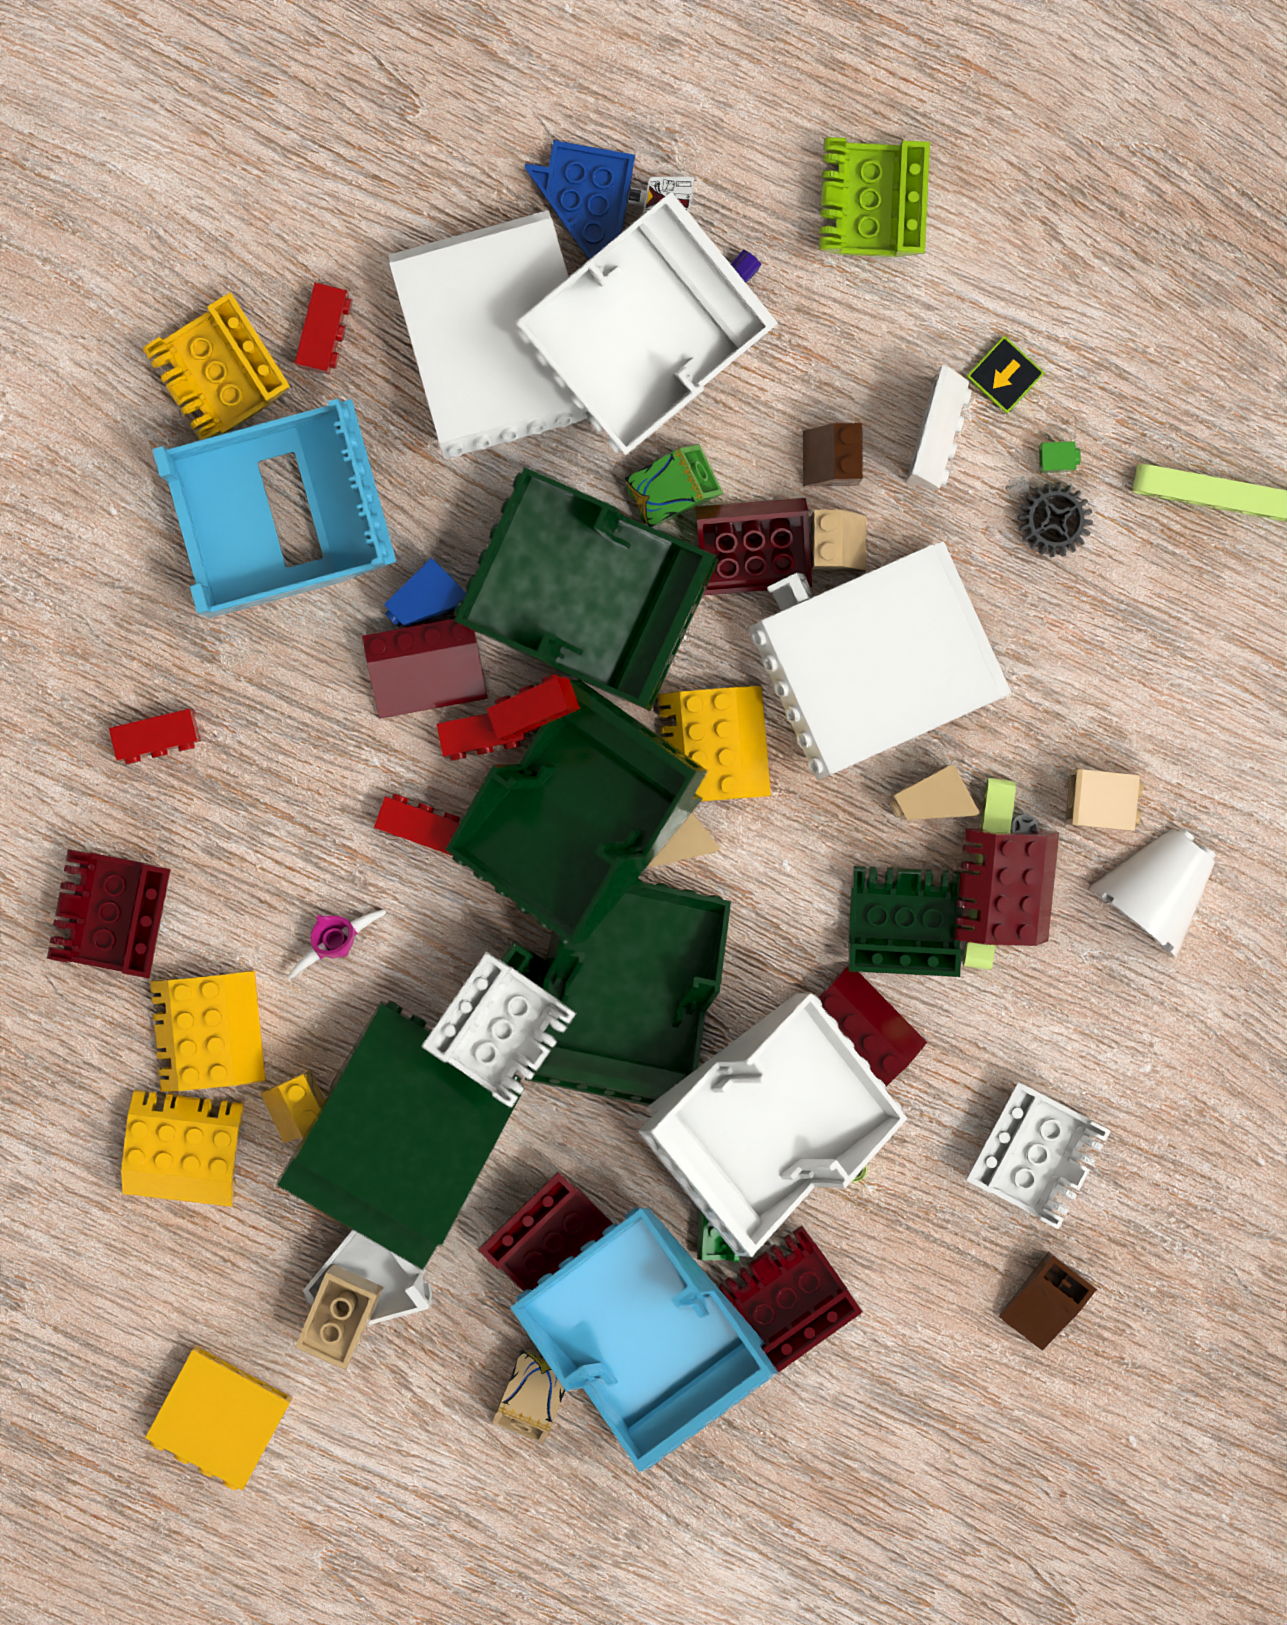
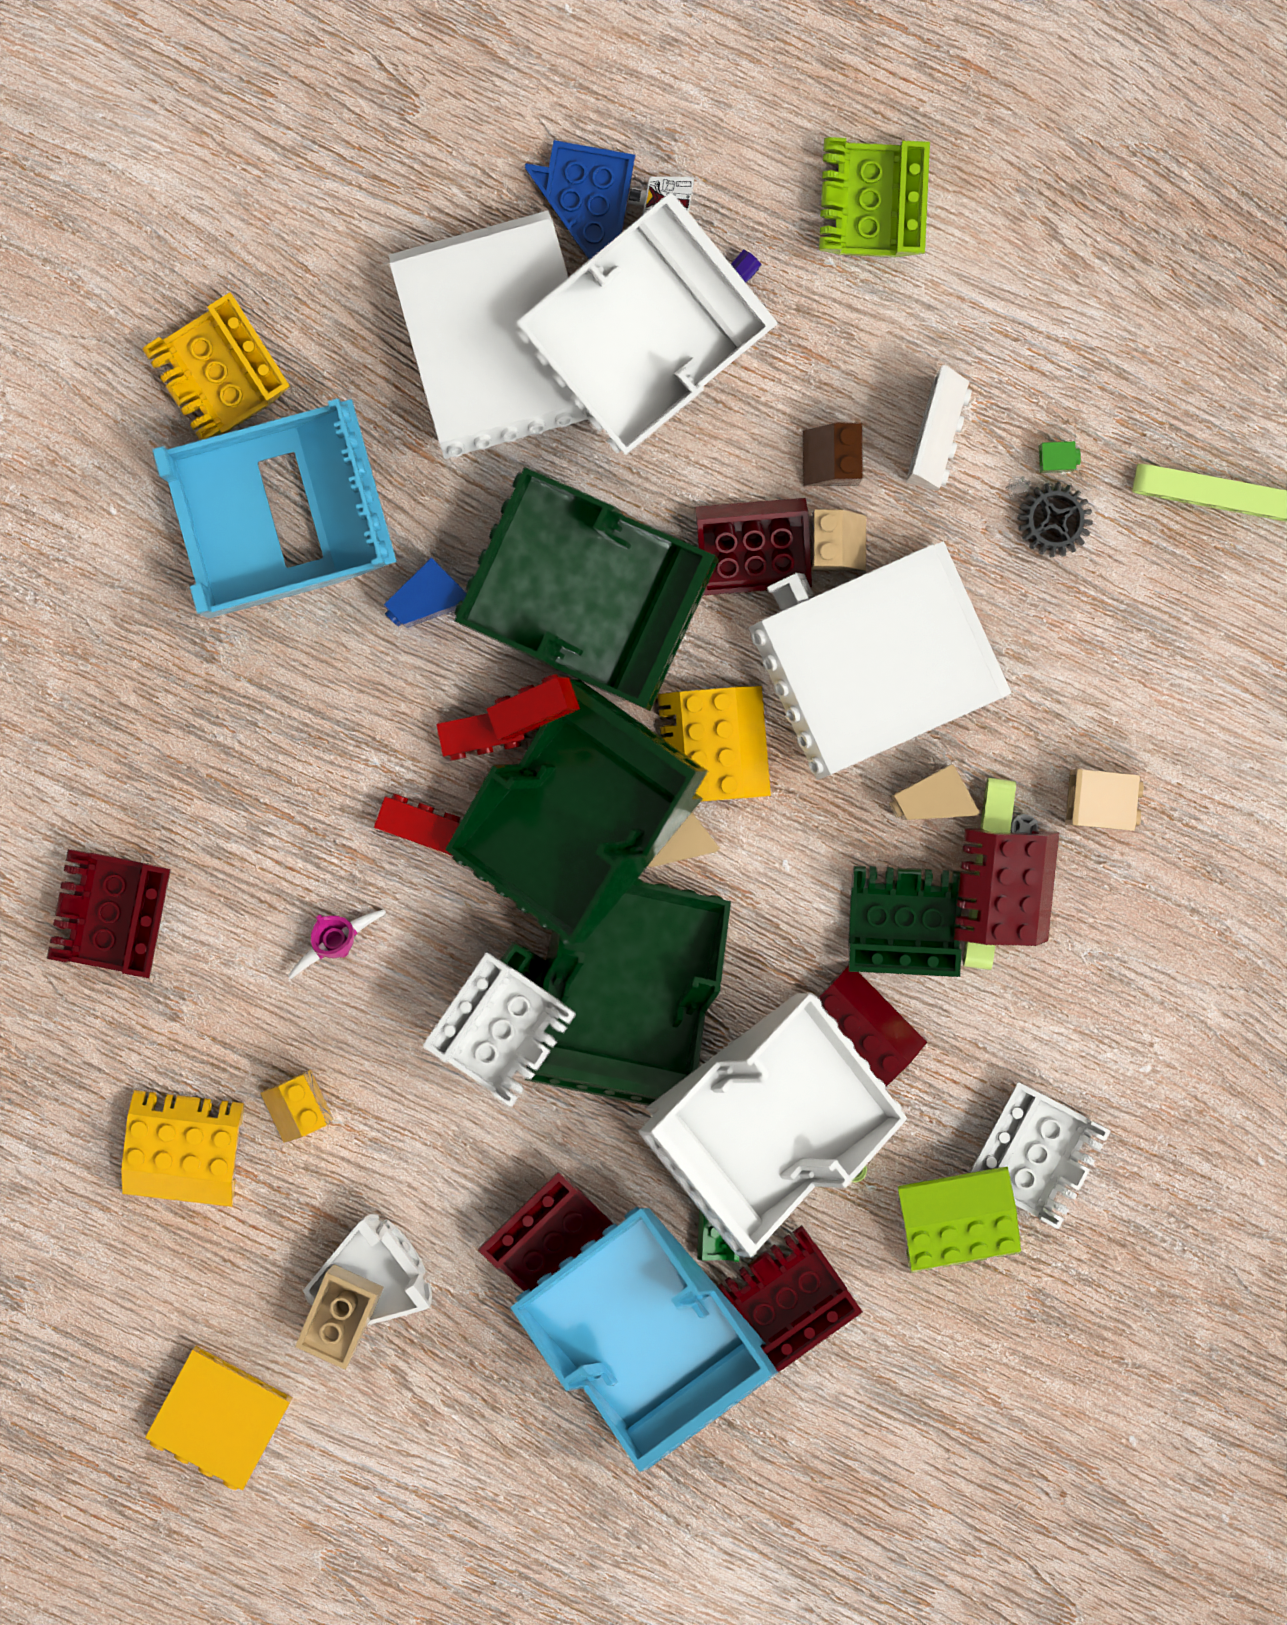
red brick [109,709,201,765] -> none
yellow slope [150,971,266,1091] -> none
dark green panel [277,1000,525,1270] -> none
red brick [295,283,352,375] -> none
dark red slope [362,619,488,719] -> none
tan slope [492,1349,565,1444] -> none
bright green slope [625,444,723,527] -> none
black tile [966,336,1045,415] -> none
reddish brown slope [998,1251,1097,1351] -> none
white cone [1088,828,1216,958] -> none
none -> lime slope [897,1166,1021,1273]

